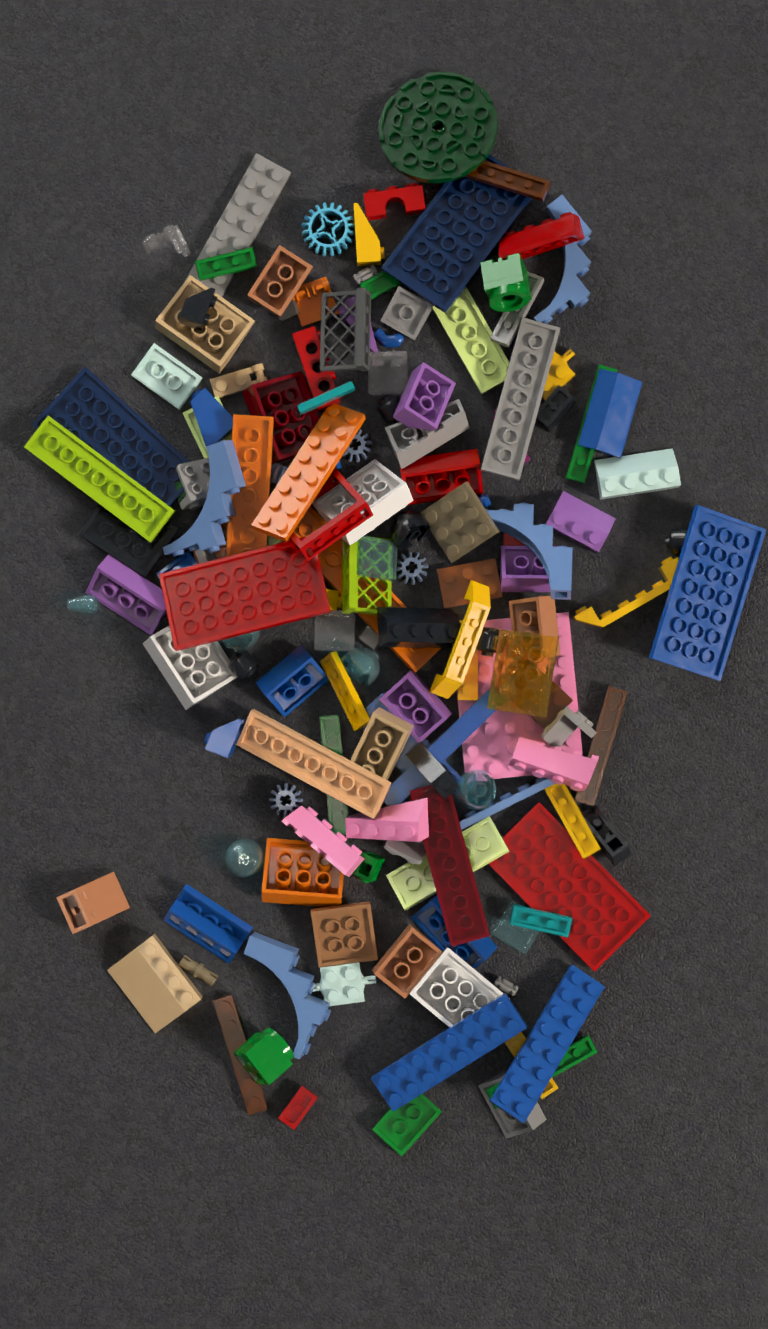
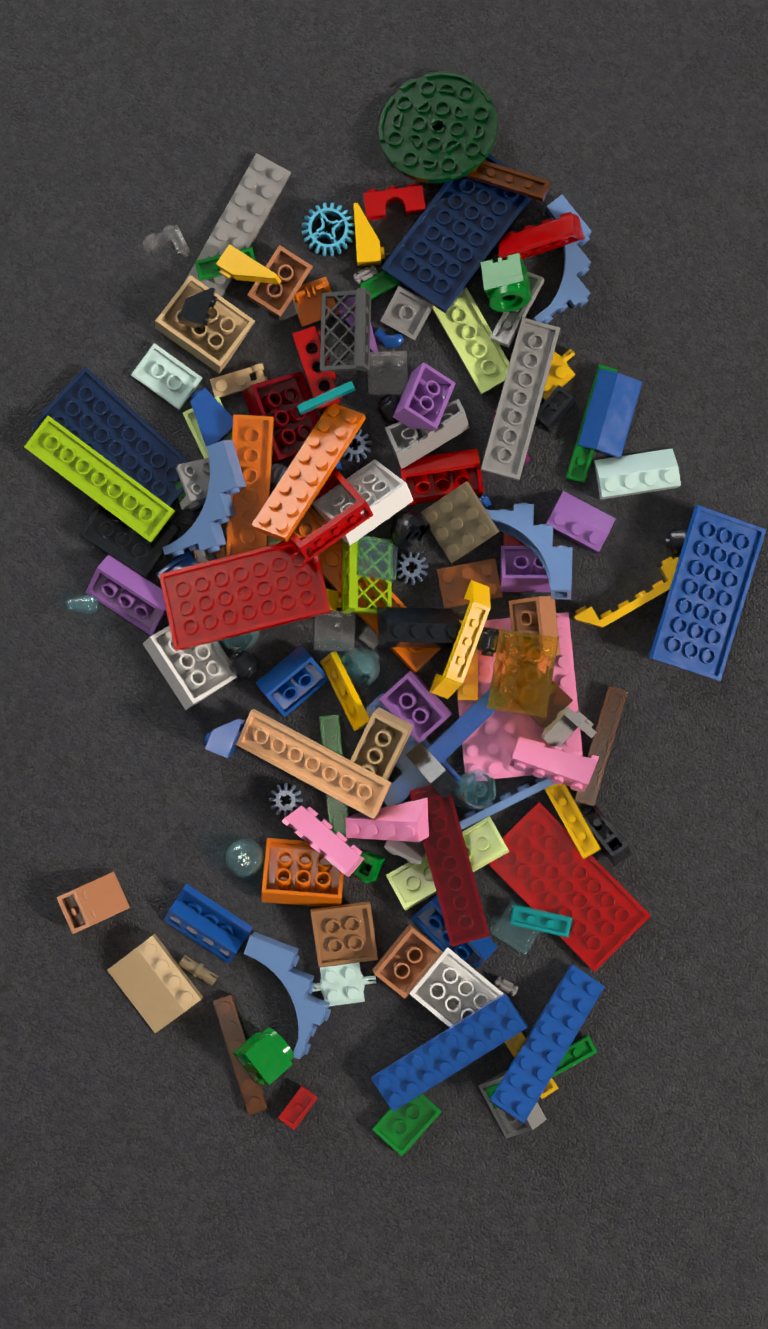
none -> yellow slope [216,244,281,284]

